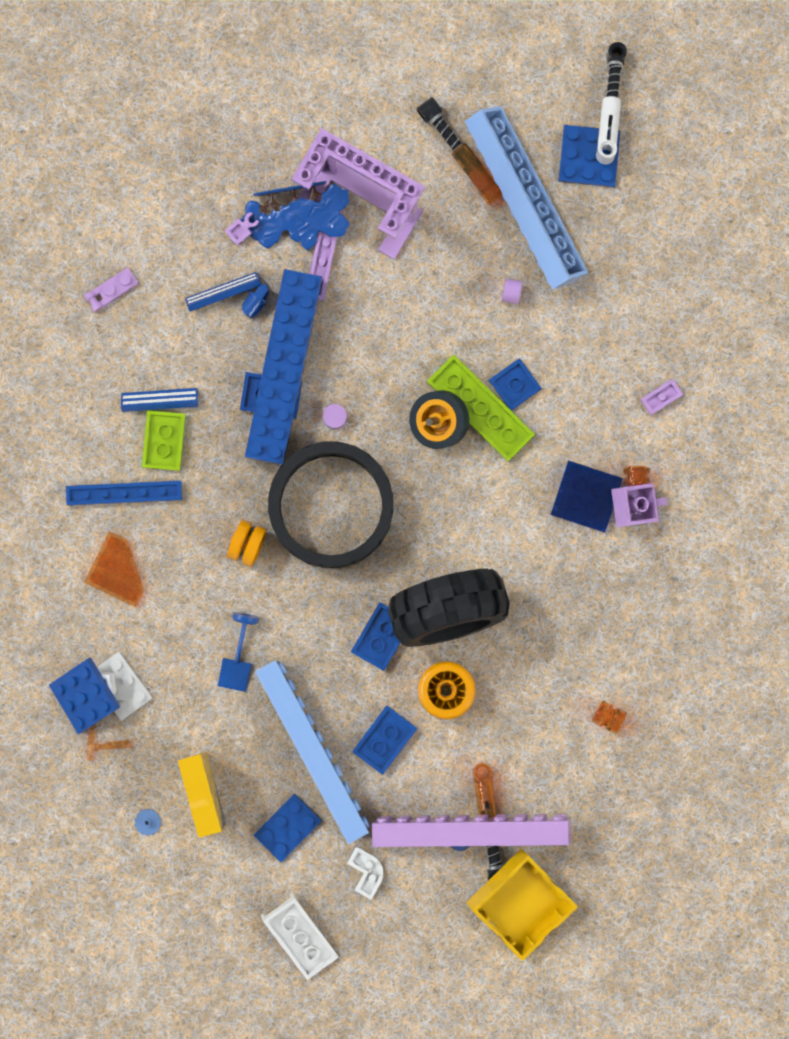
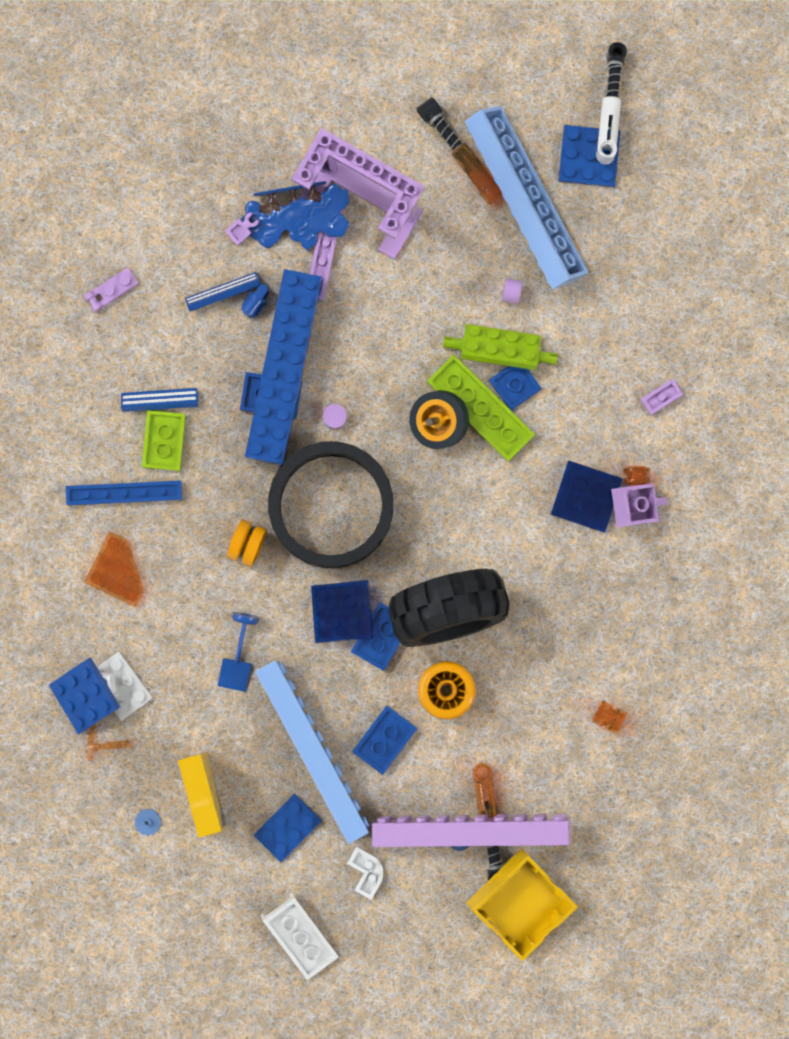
none -> clear blue plate [311,580,373,644]
none -> lime plate [443,324,558,370]

